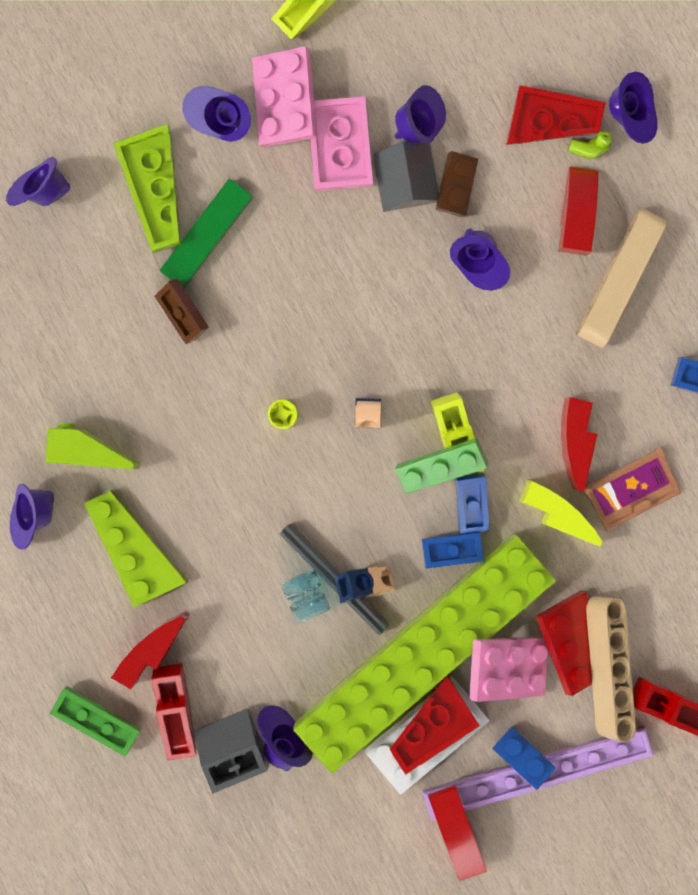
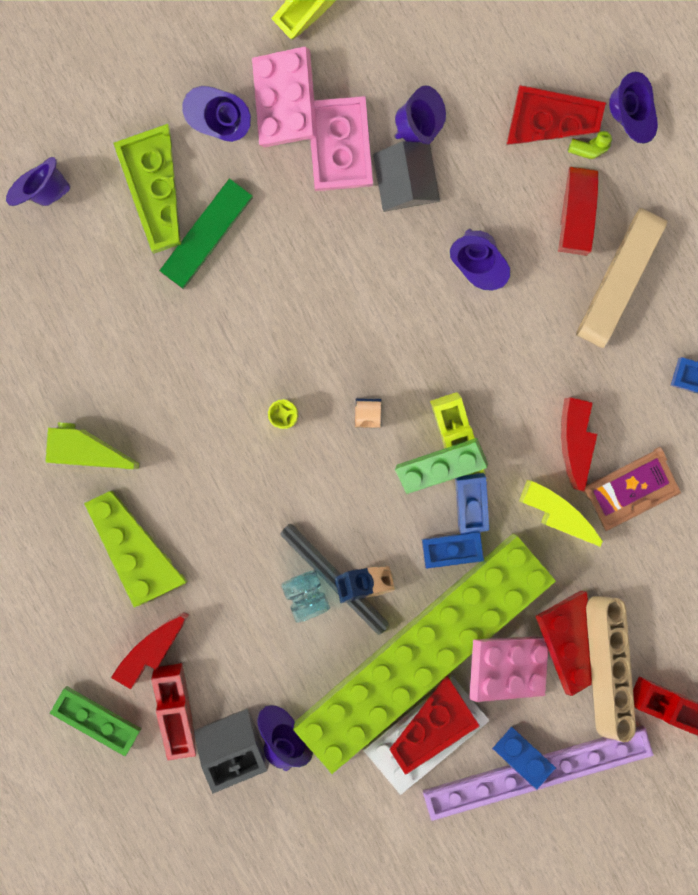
dark purple piece [9,484,54,549] -> none
reddish brown plate [154,279,209,344] -> none
red slope [428,785,487,881] -> none
reddish brown plate [436,151,478,217] -> none

